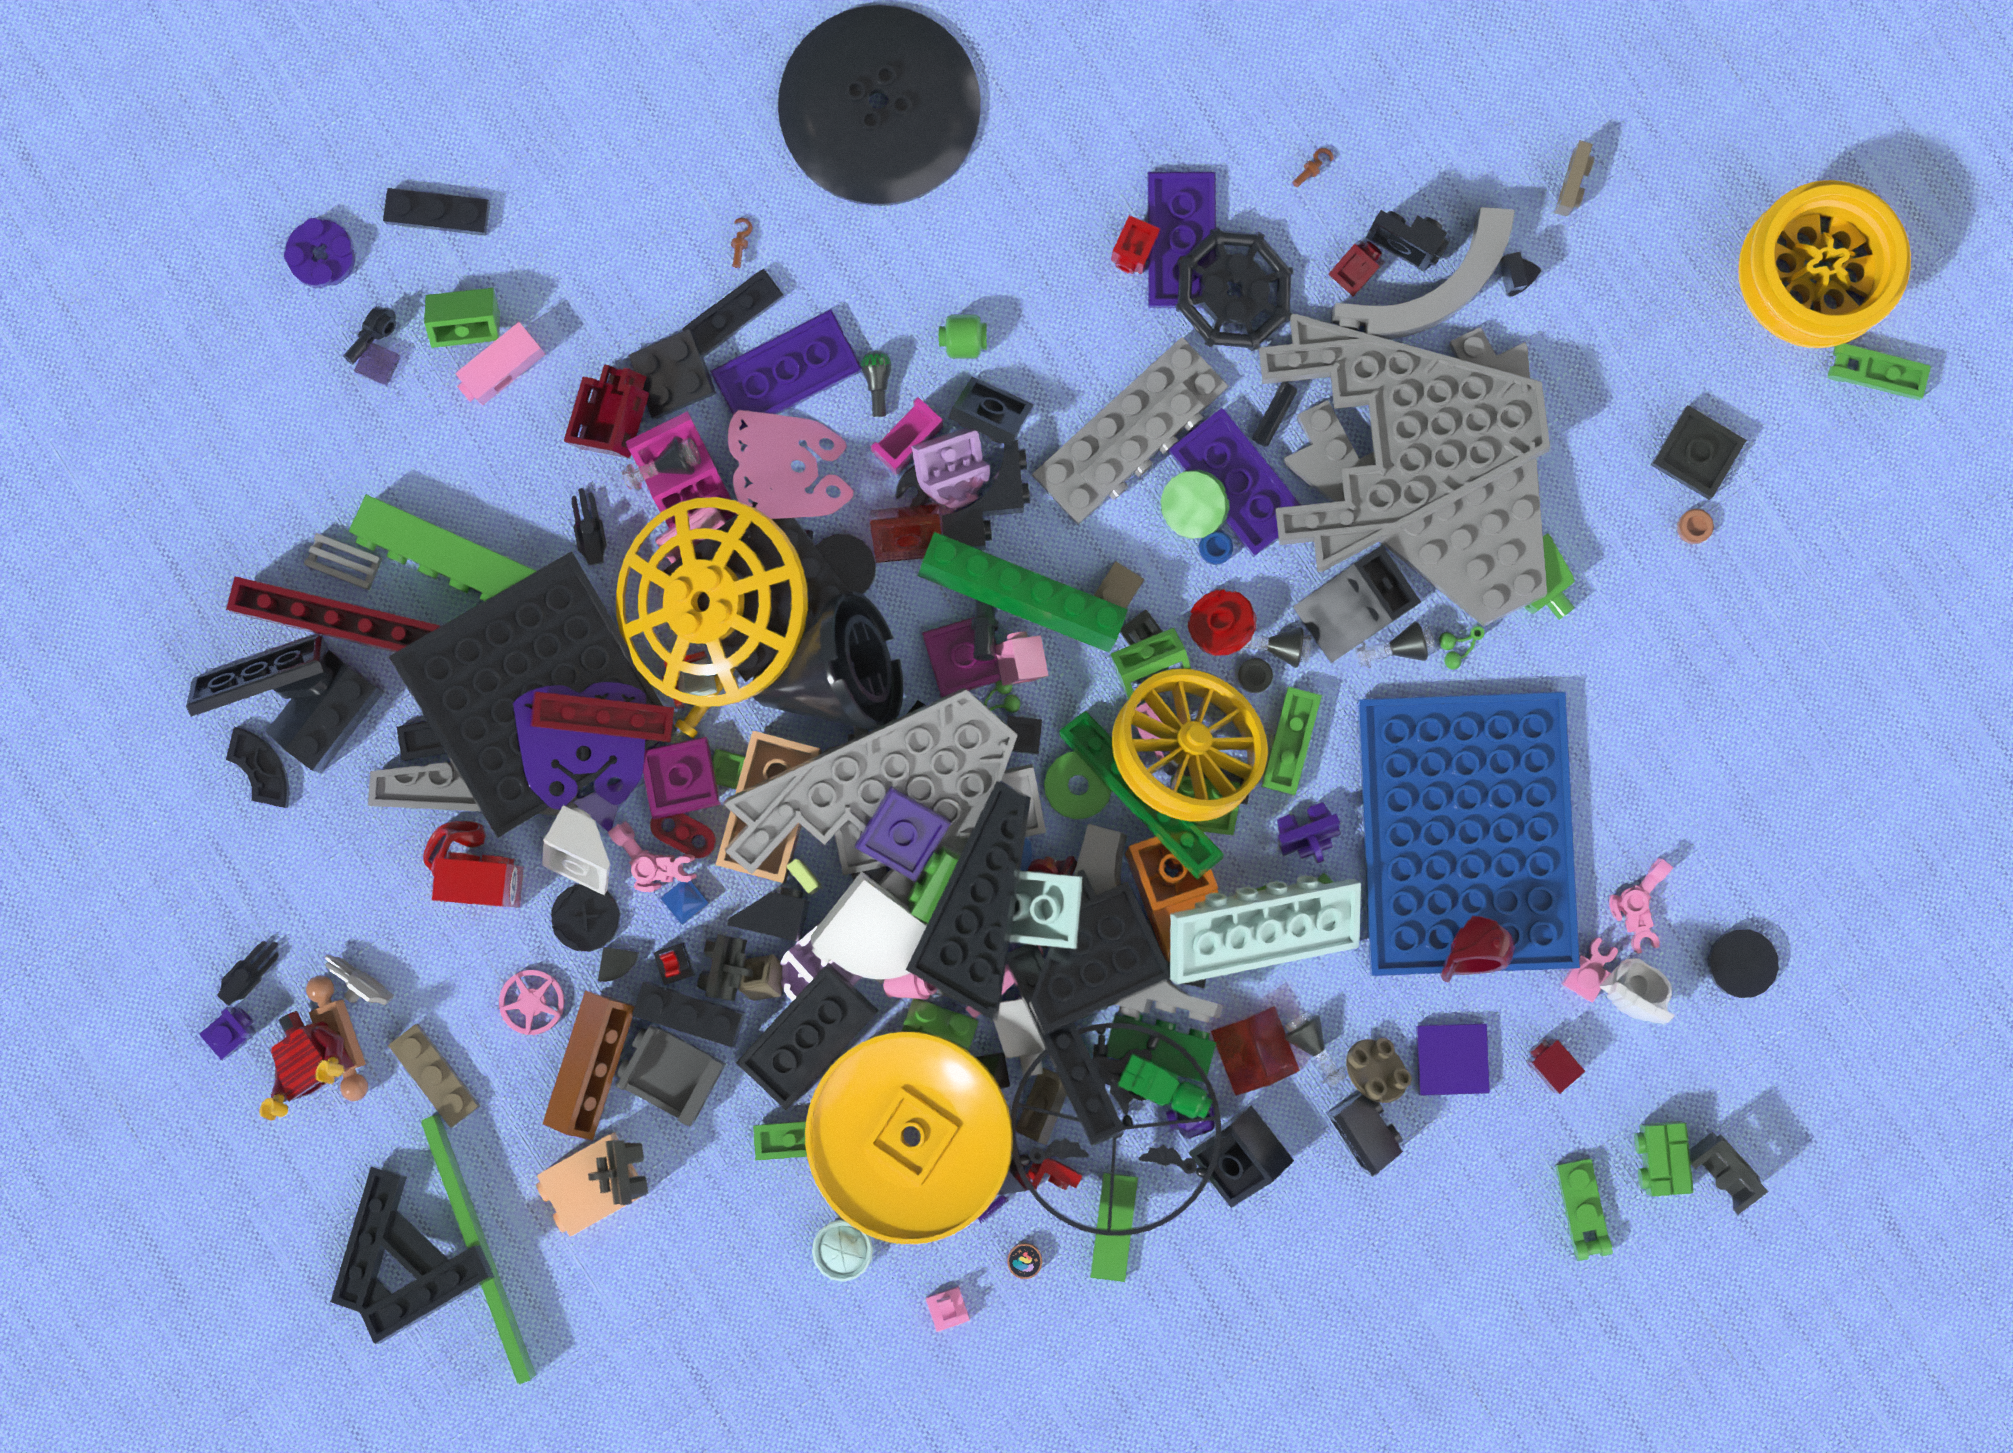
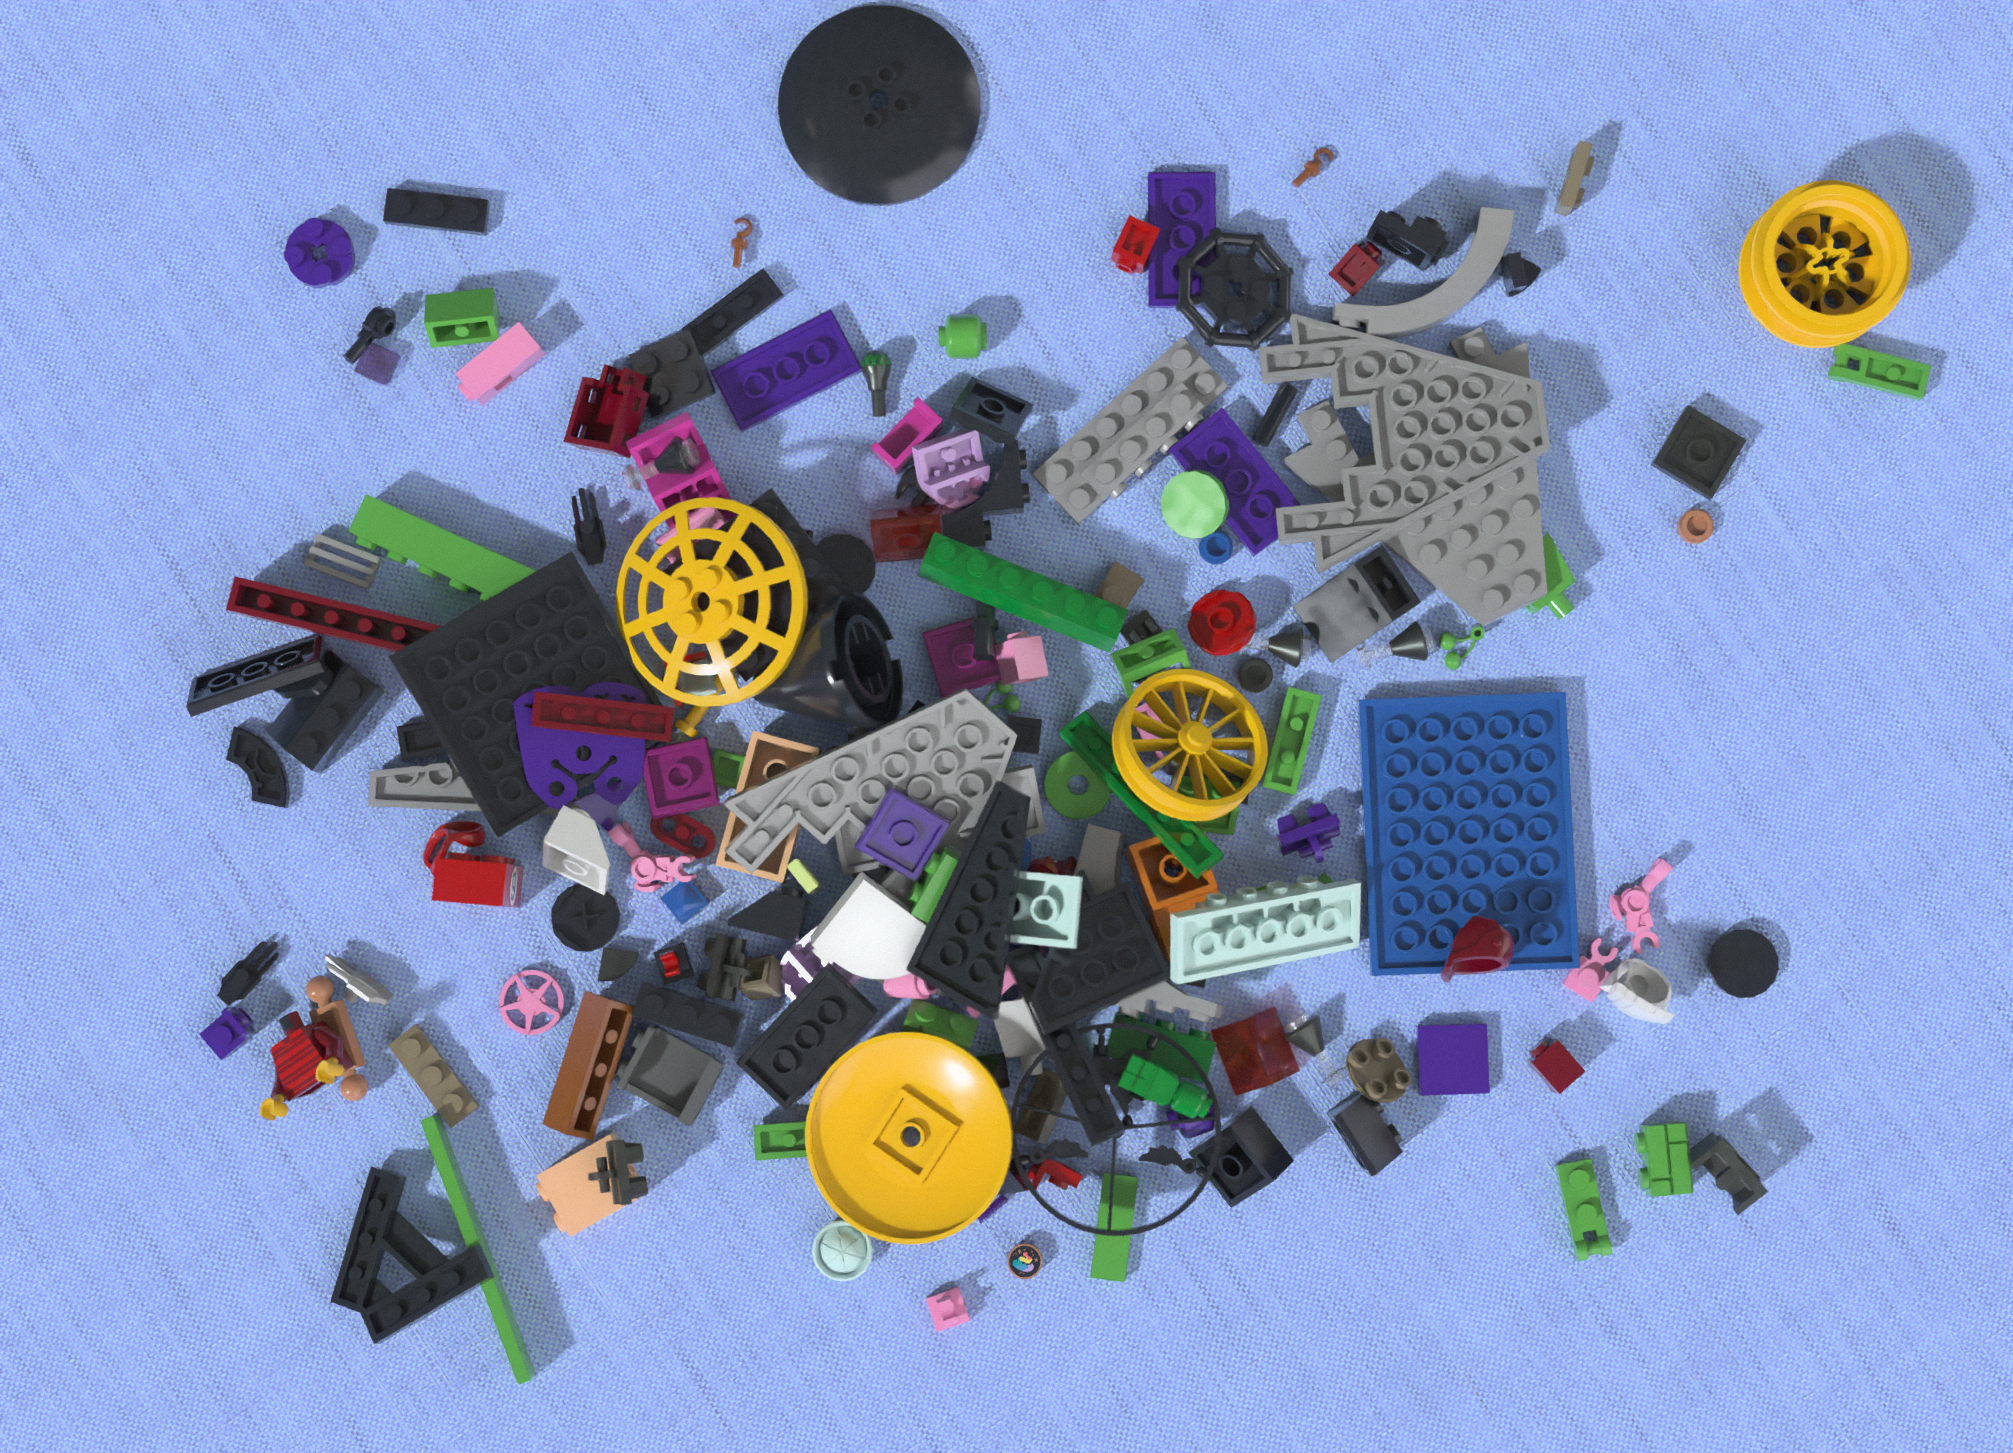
bright pink piece [728,410,853,519] -> none

